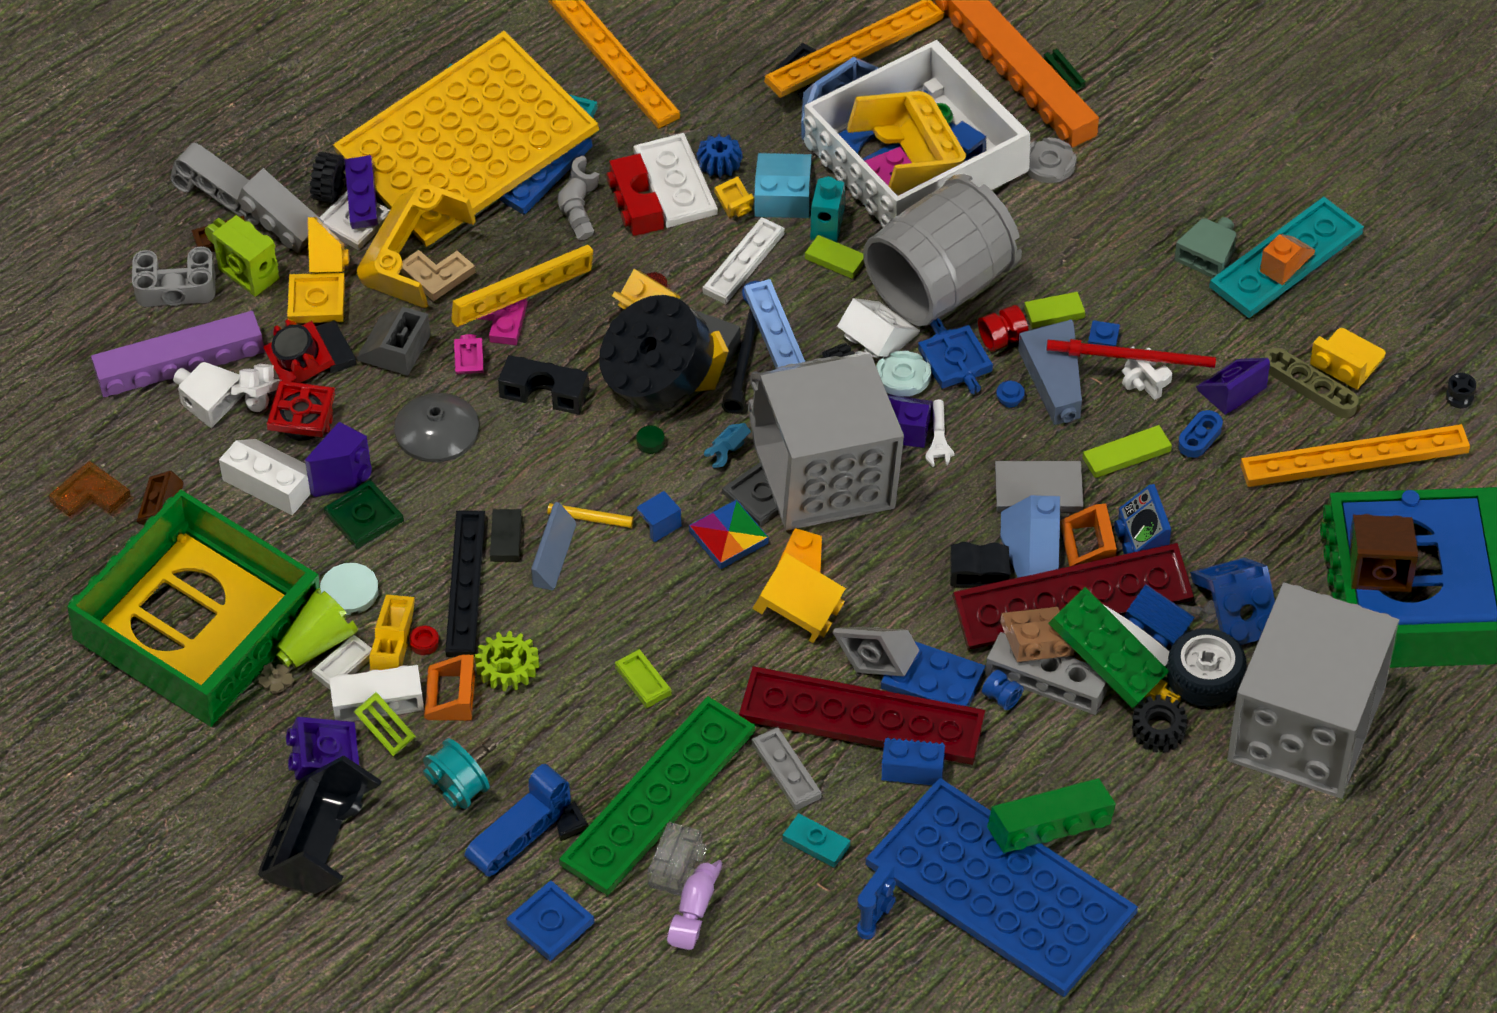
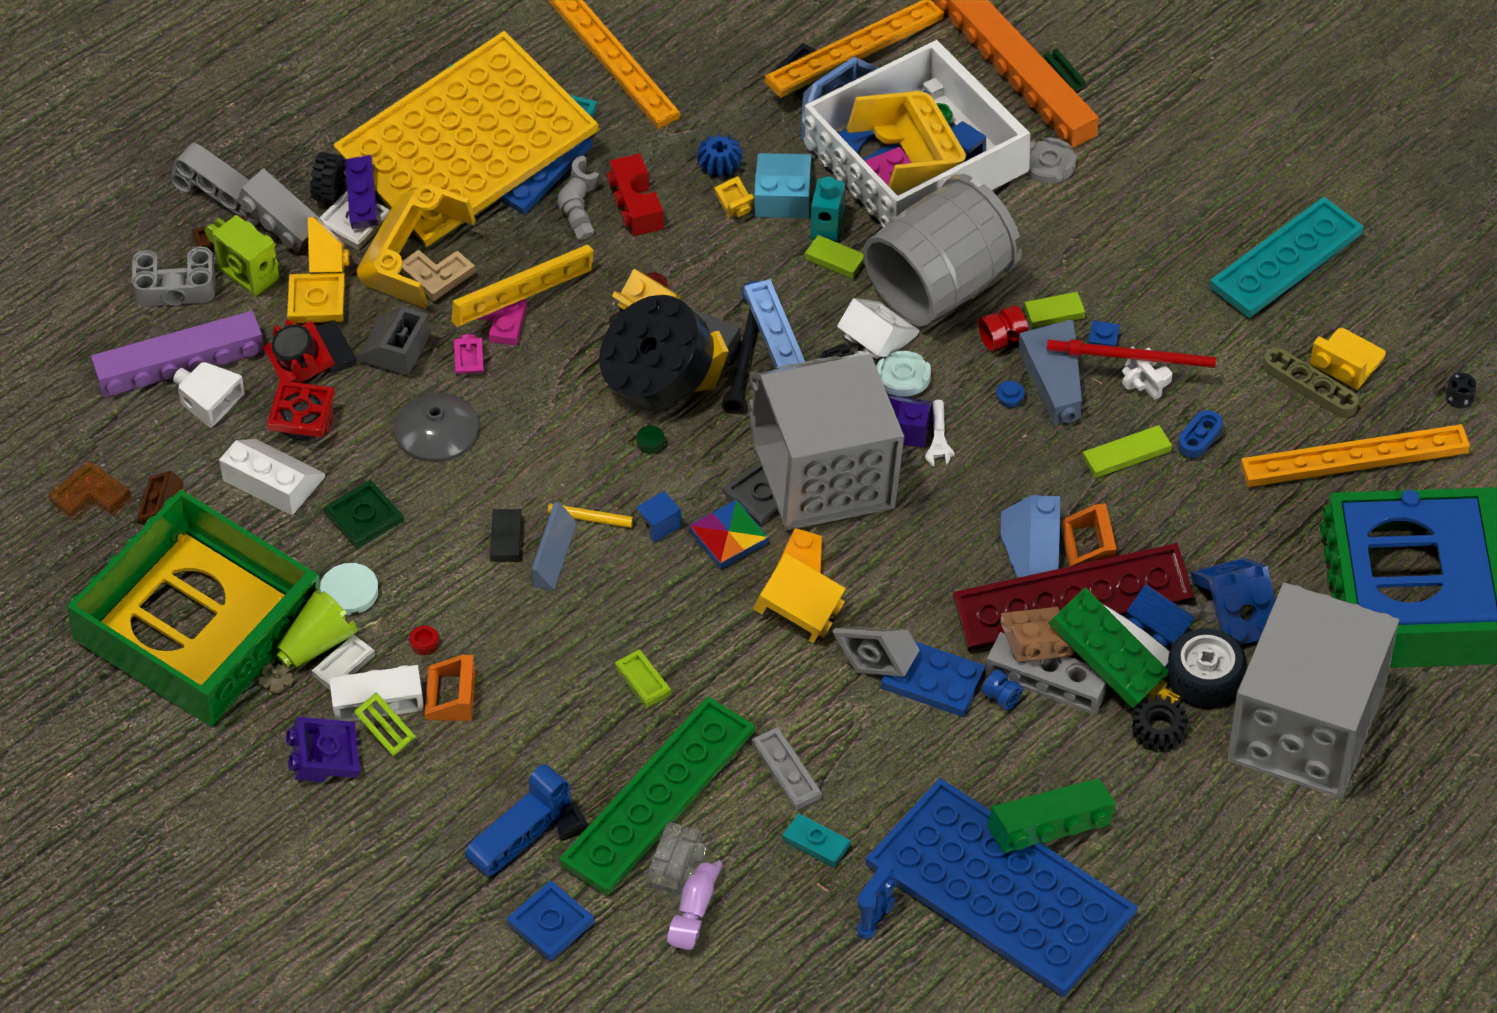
white hips [231,364,282,412] -> none
black windscreen [258,755,382,894] -> none
dark purple slope [305,422,372,497] -> none
yellow slope [369,594,415,671] -> none
teal wheel [423,738,497,809] -> none
black tile [445,510,486,658] -> none
lime gear [475,631,539,691] -> none
black arch [498,355,590,415] -> none
white tile [633,133,718,228] -> none
white tile [703,217,785,305] -> none
dark azure plate [704,423,751,468] -> none
dark red plate [739,666,985,765] -> none
blue brick [882,737,945,785] -> none
blue plate [918,318,993,394] -> none
black brick [950,542,1010,588] -> none
light grey tile [995,461,1083,512] -> none
slope [1114,484,1171,554] -> none
sand green torso [1174,217,1237,278] -> none
dark purple slope [1196,358,1270,415] -> none
orange slope [1260,234,1315,285] -> none
reddish brown slope [1350,514,1418,592] -> none

